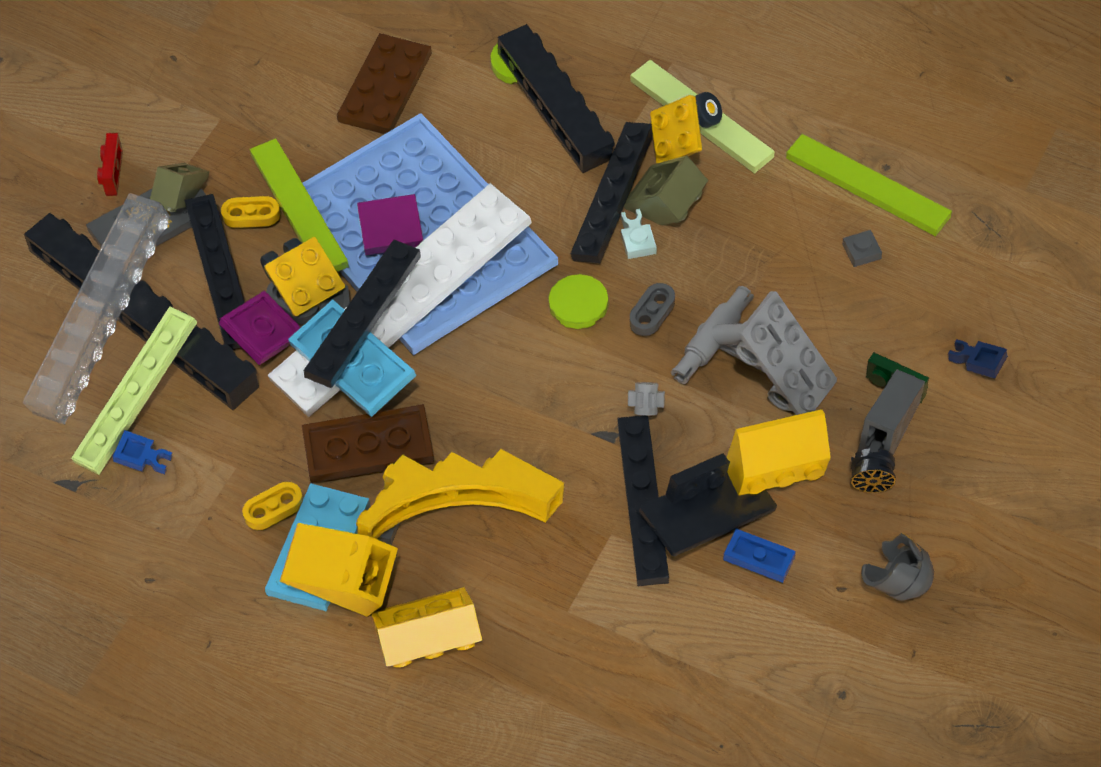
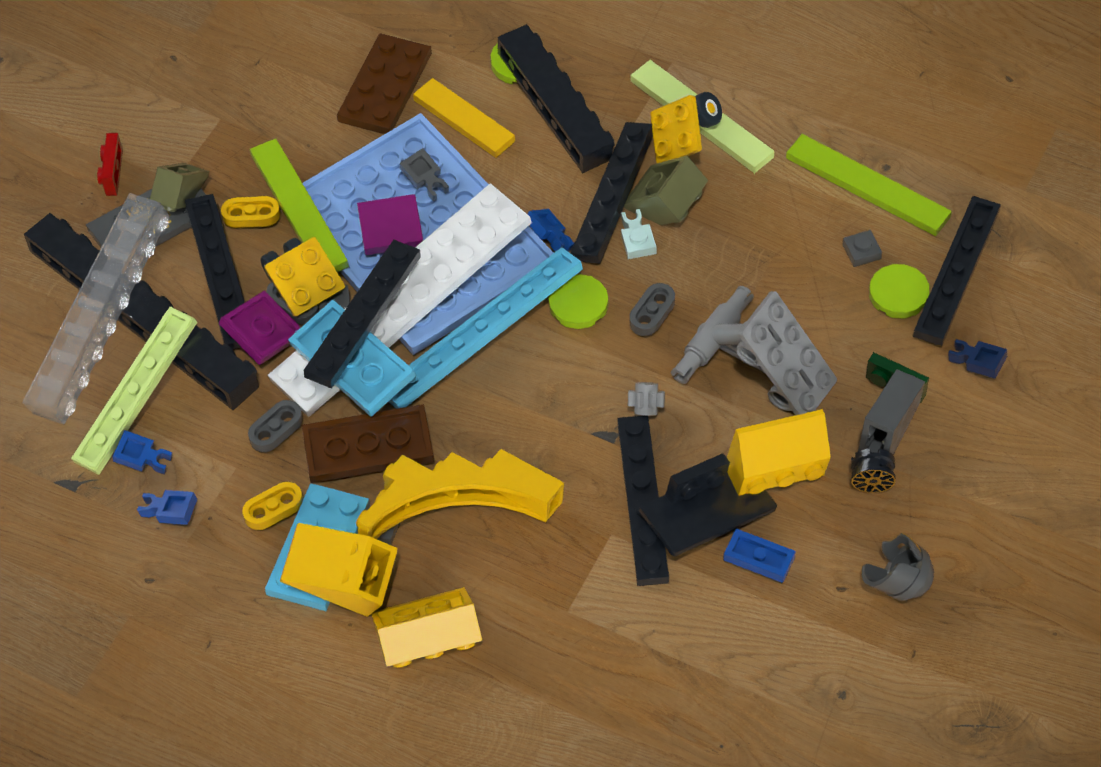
none -> blue plate [137,490,197,525]
none -> dark grey plate [248,400,303,452]
none -> medium azure plate [388,247,583,409]
none -> dark grey plate [400,148,449,202]
none -> yellow tile [413,78,515,158]
none -> blue plate [527,209,574,252]
none -> lime tile [869,264,929,319]
none -> black plate [913,196,1001,346]

